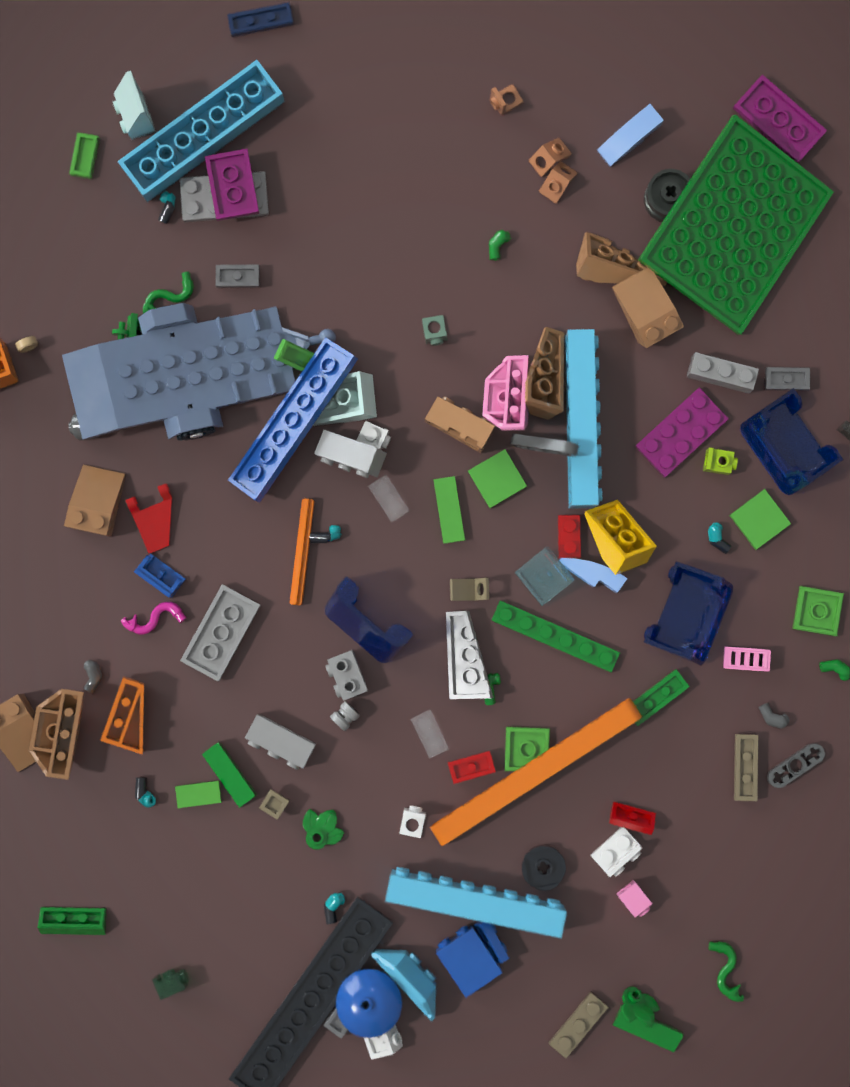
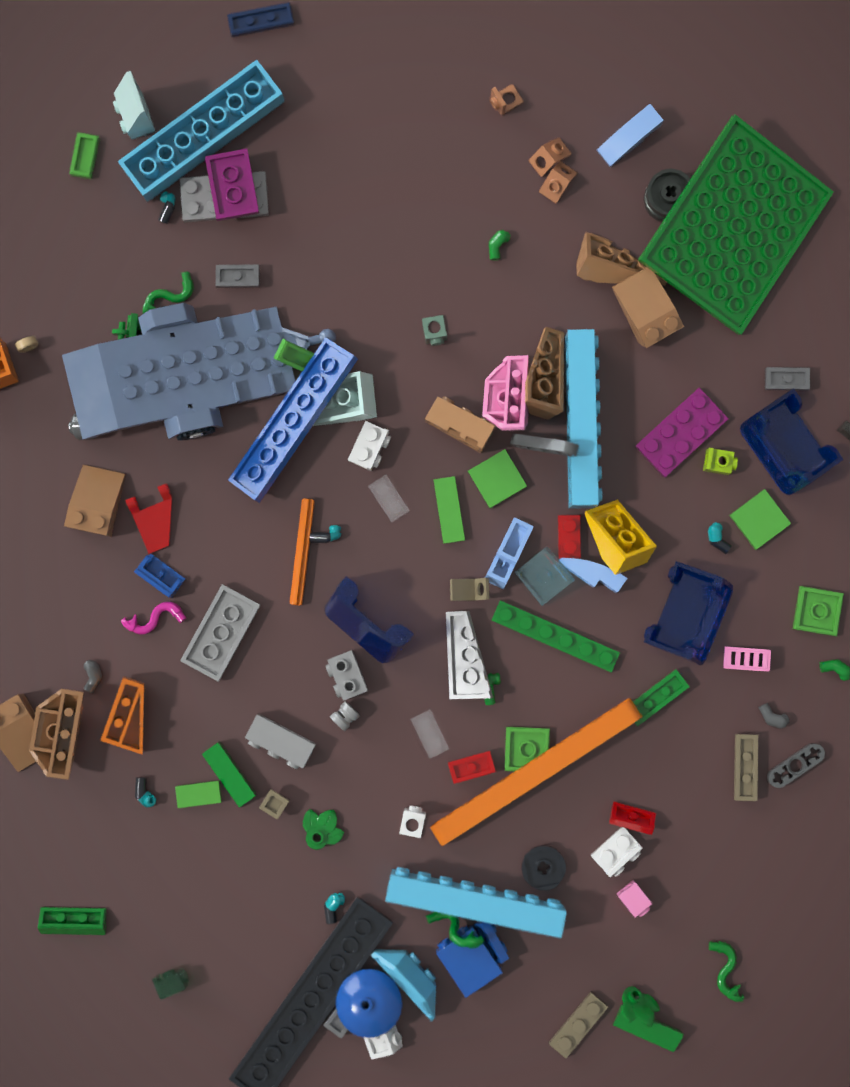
brick [314,430,387,478] -> none
light grey brick [686,352,759,393] -> none
magenta plate [733,74,827,163] -> none
none -> green animal [426,911,484,949]
none -> light blue slope [485,517,534,589]

